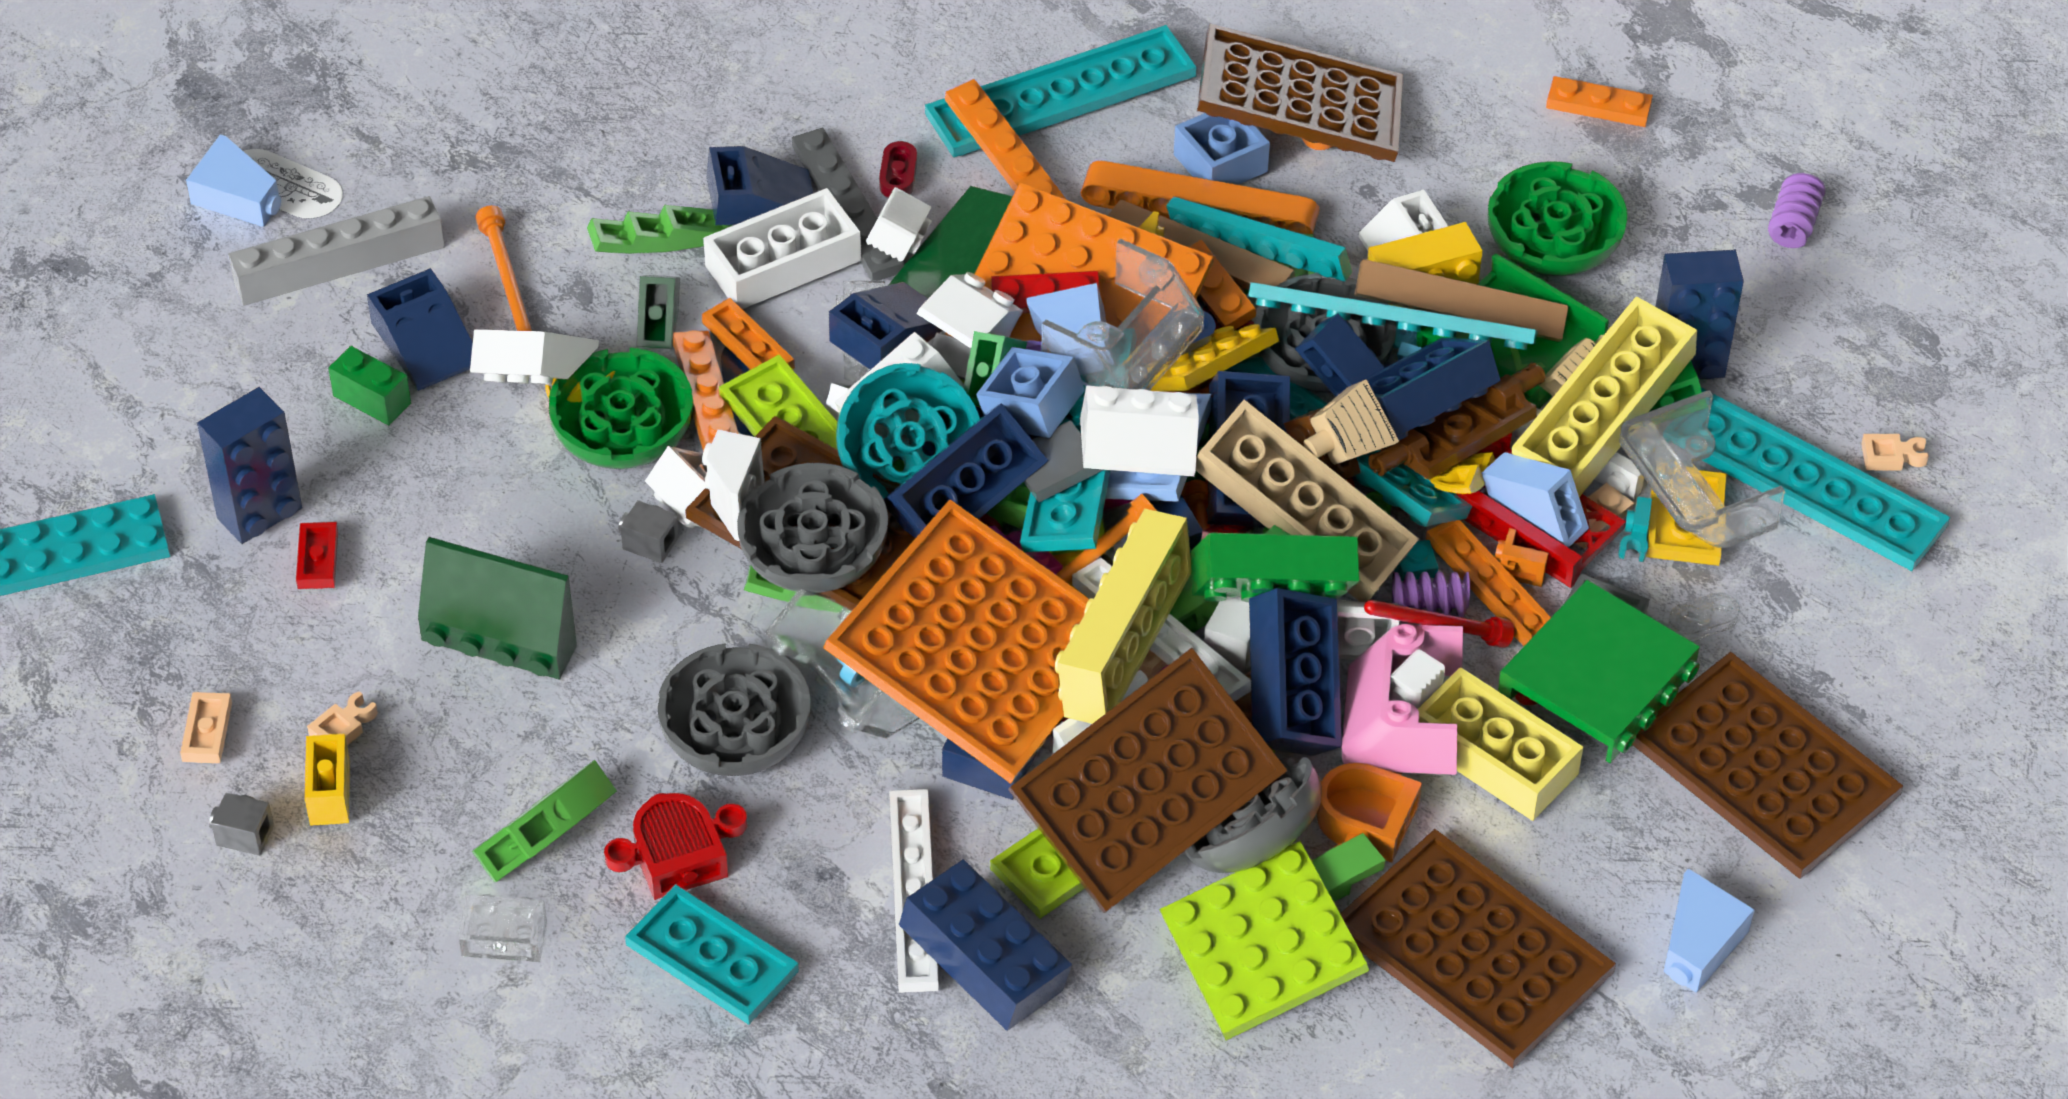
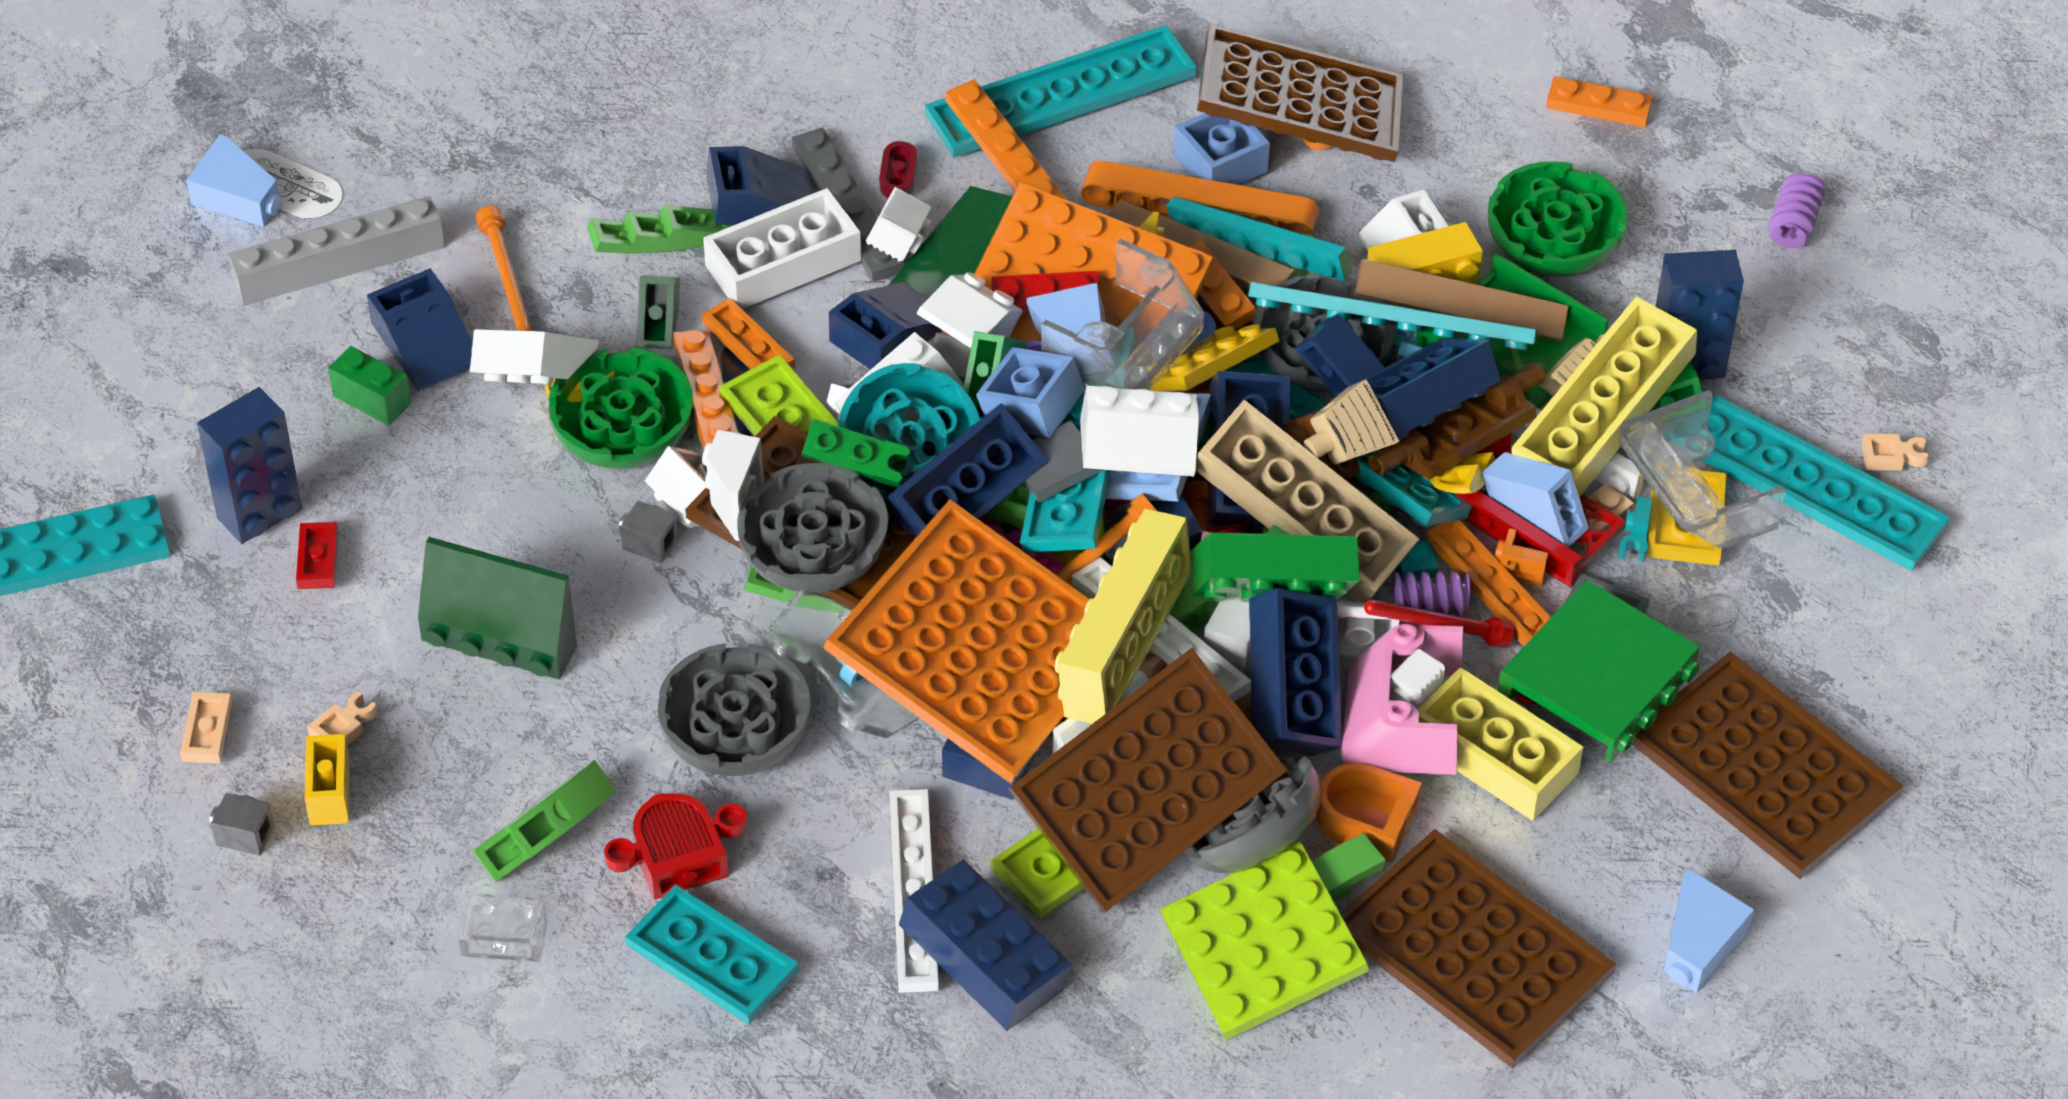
none -> green plate [801,419,911,487]

